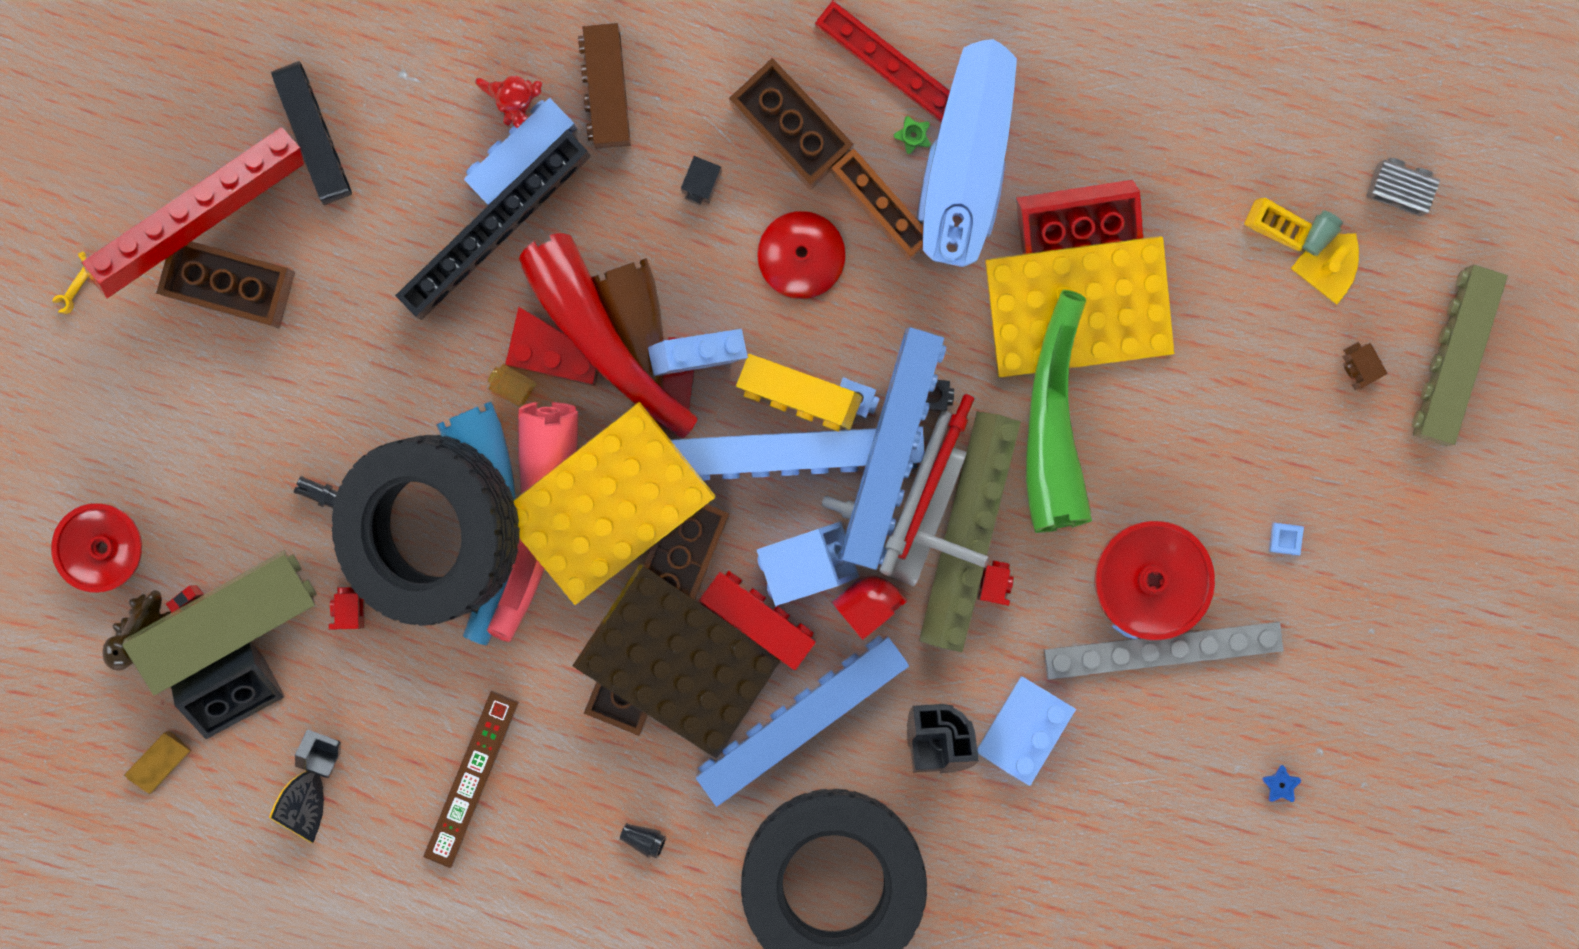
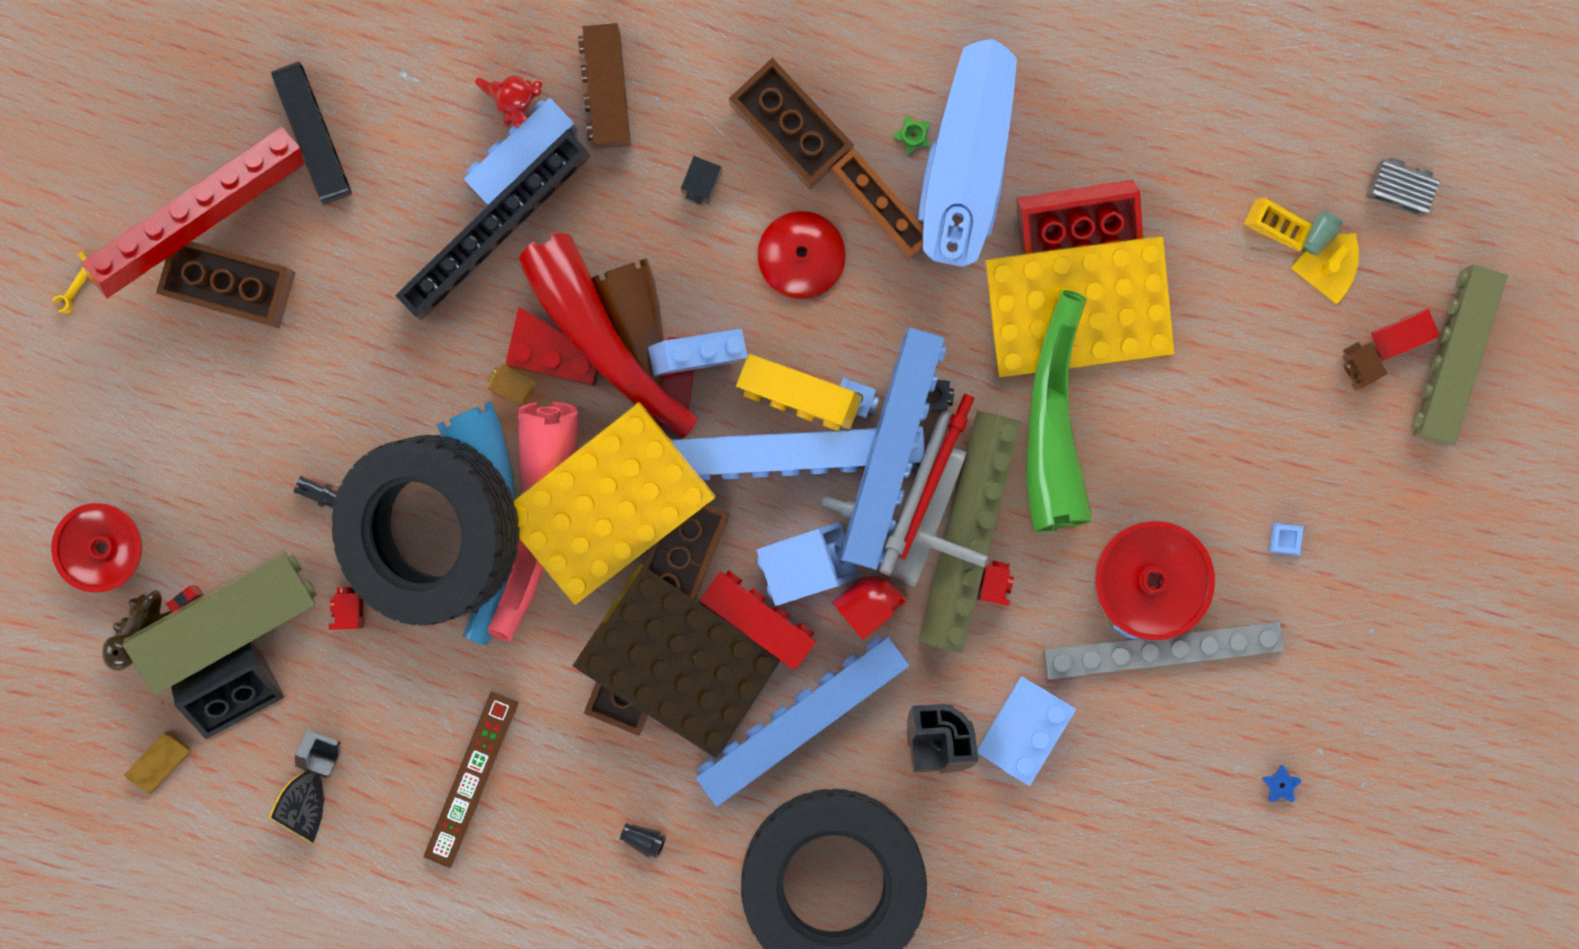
red tile [815,0,950,123] -> none
none -> red slope [1371,308,1440,361]

